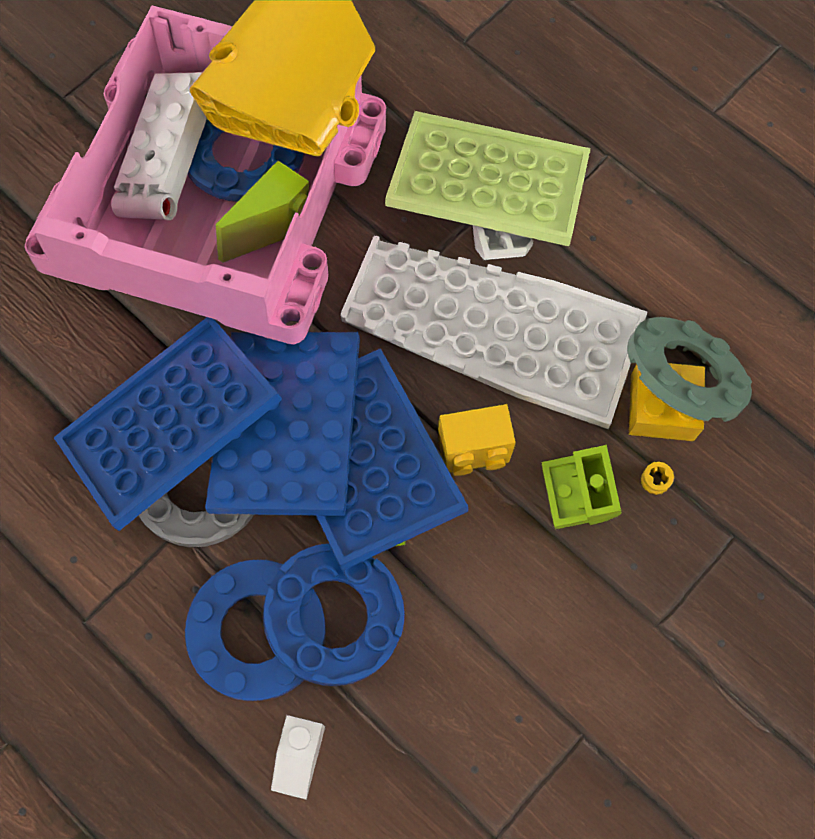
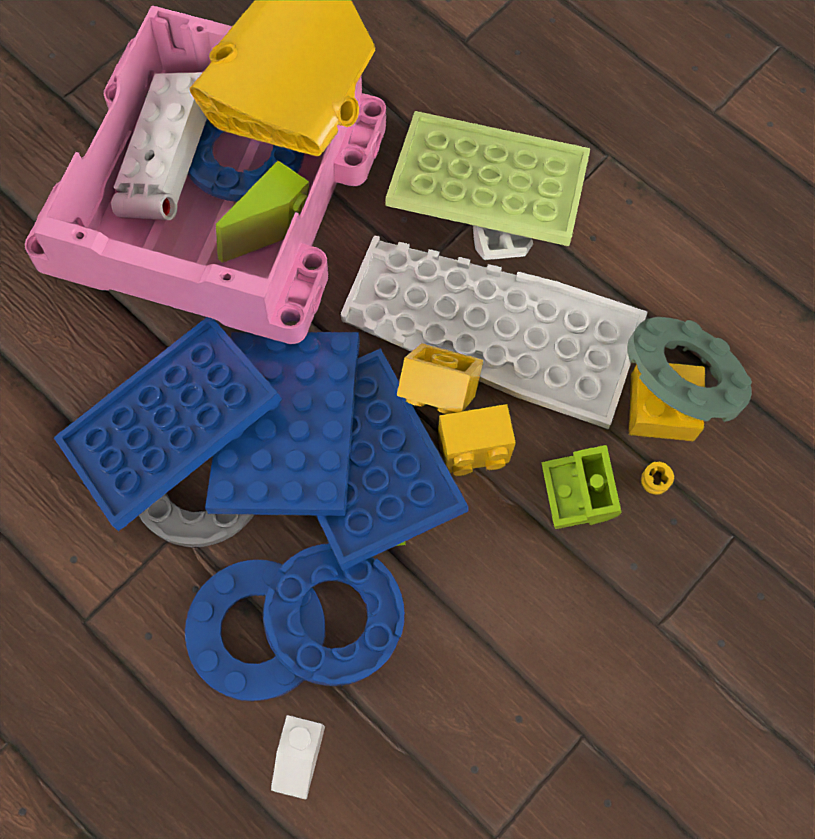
none -> yellow brick [397,343,484,414]

